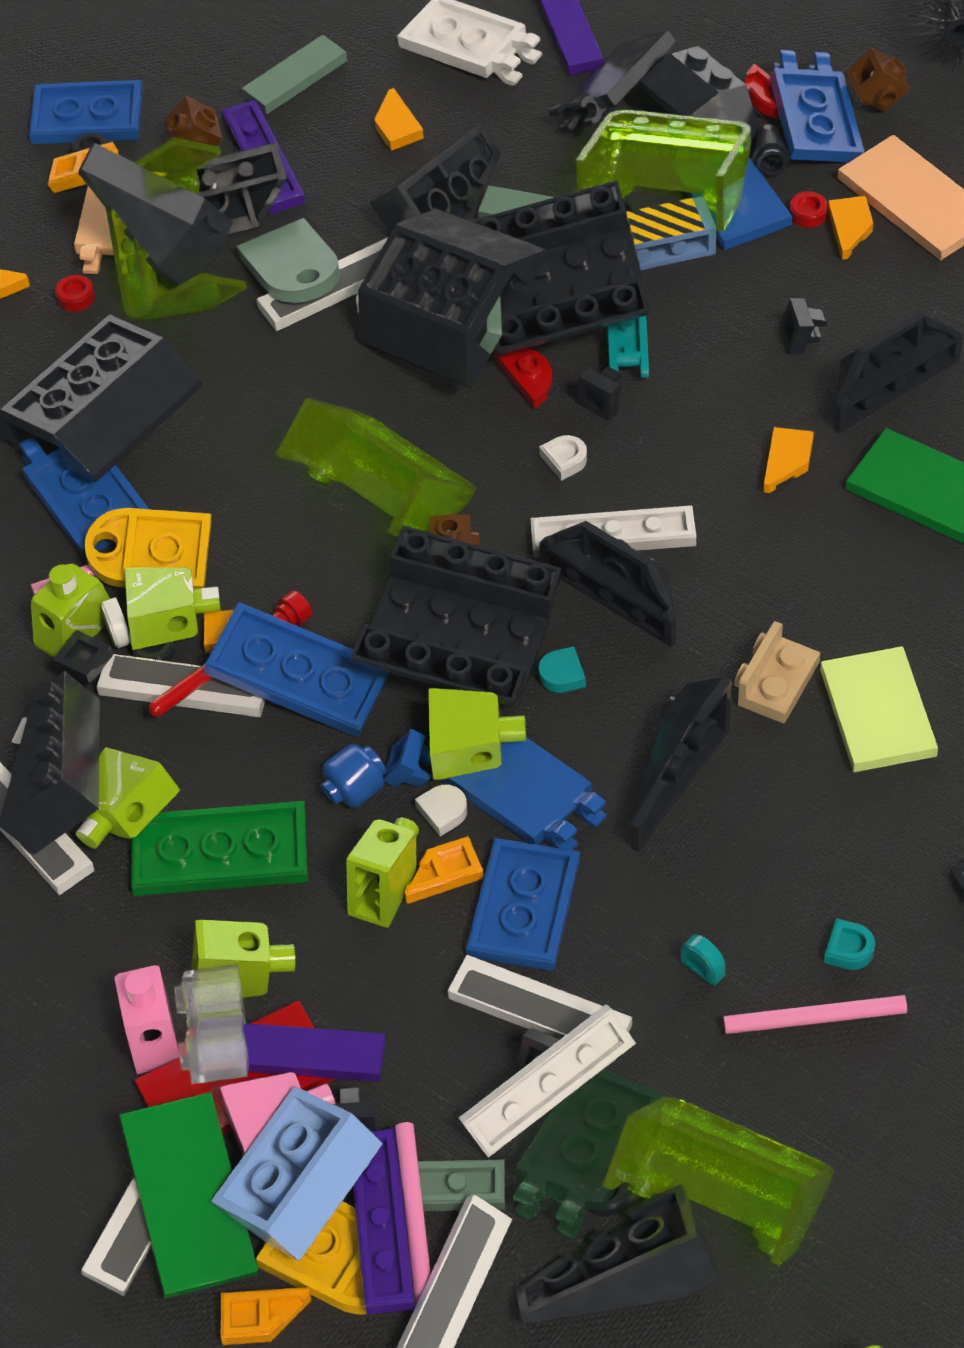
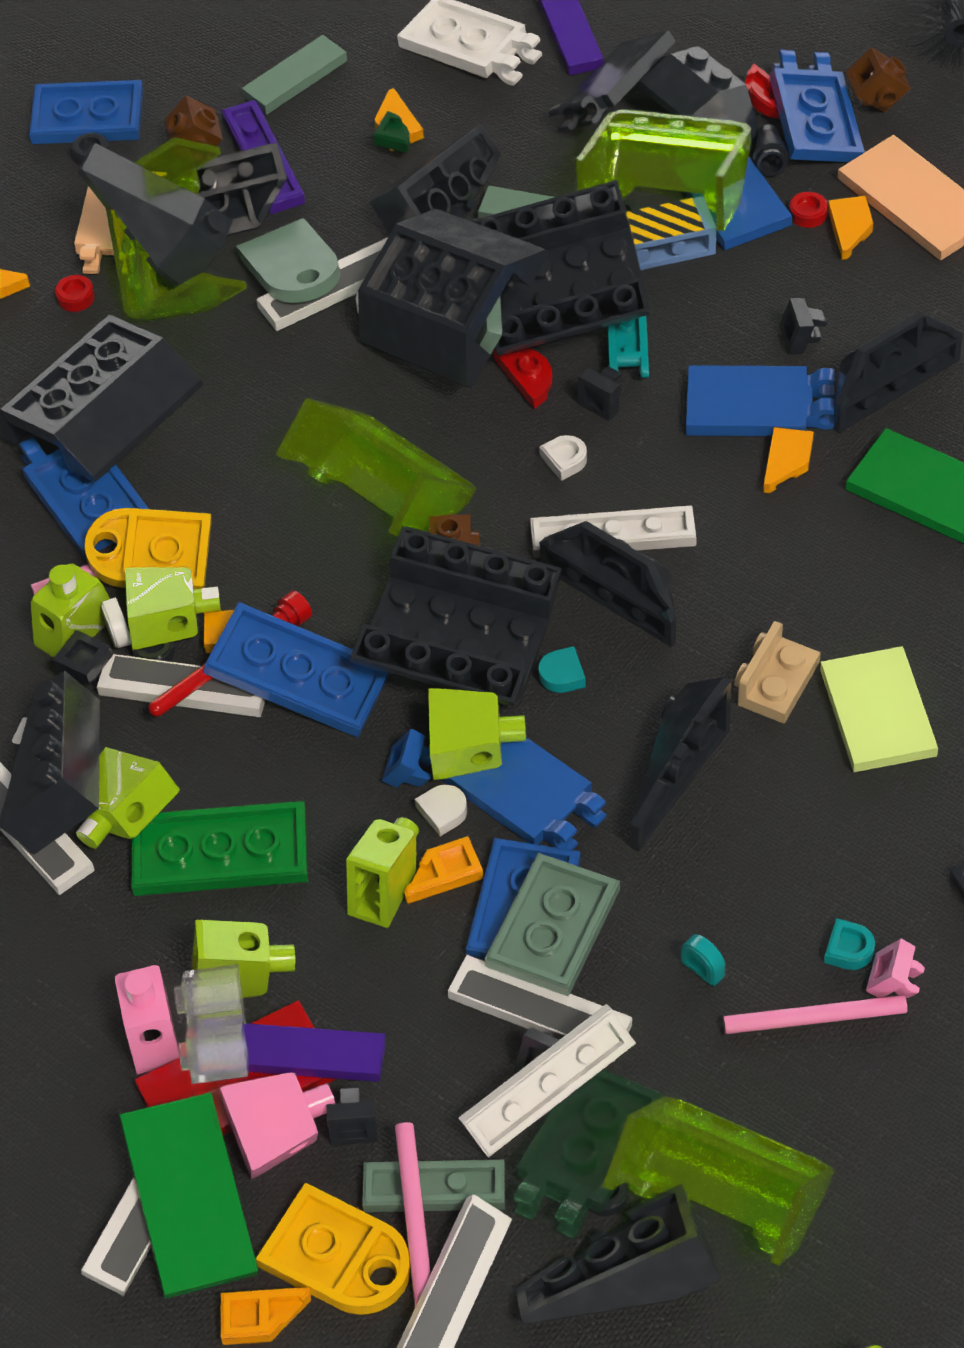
light orange tile [48,142,119,193] -> none
light blue slope [211,1086,383,1261] -> none
blue head [320,744,387,808] -> none
dark purple tile [353,1129,415,1315] -> none
none -> dark green tile [373,111,411,153]
none -> sand green tile [485,853,620,997]
none -> blue tile [686,366,835,436]
none -> bright pink tile [866,939,925,998]

